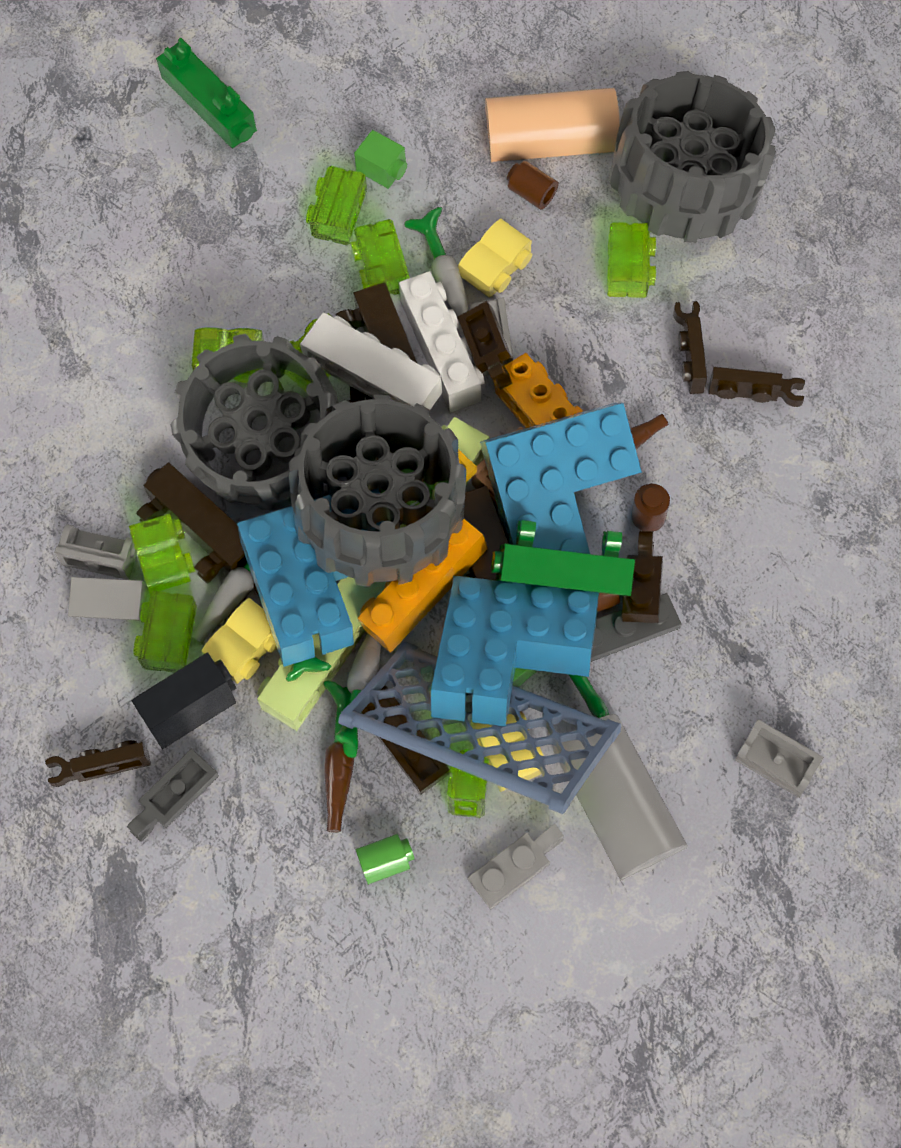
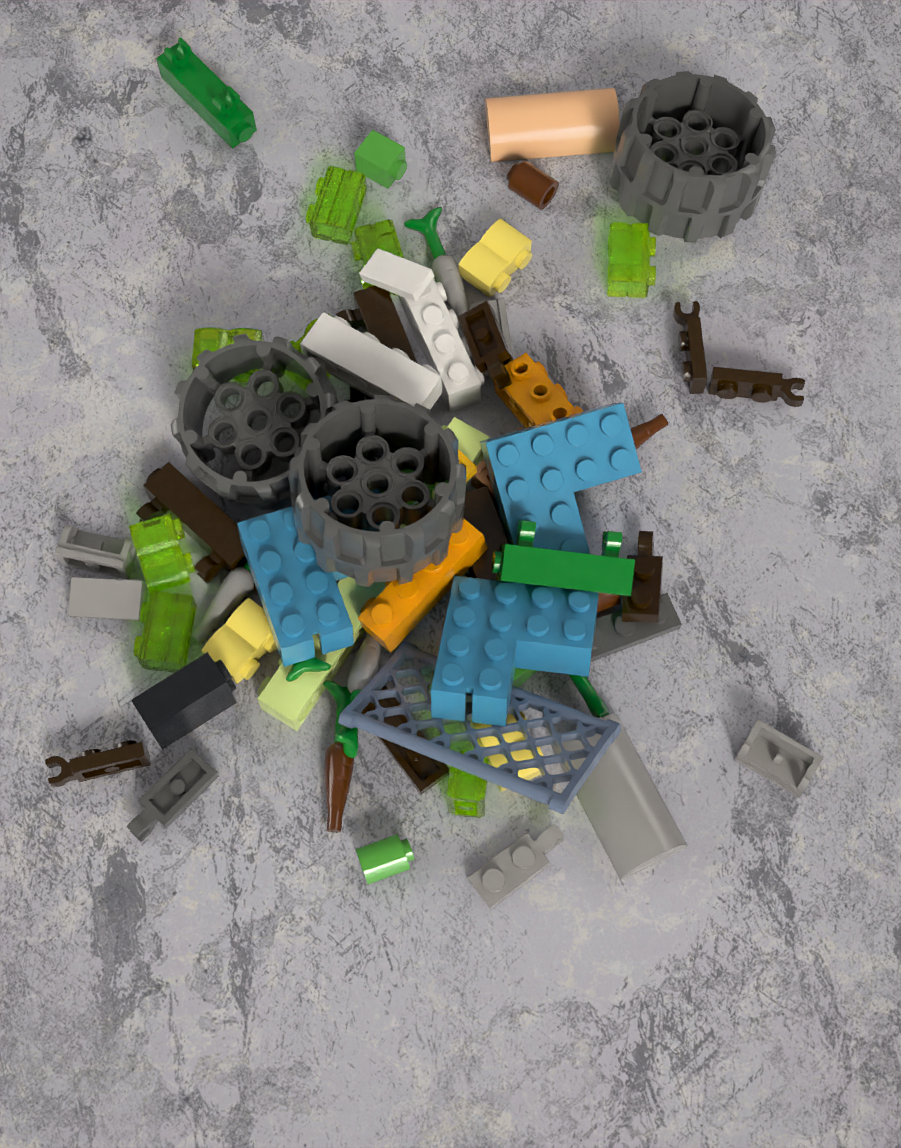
reddish brown brick [631,483,670,532] -> none
none -> white tile [359,249,435,302]

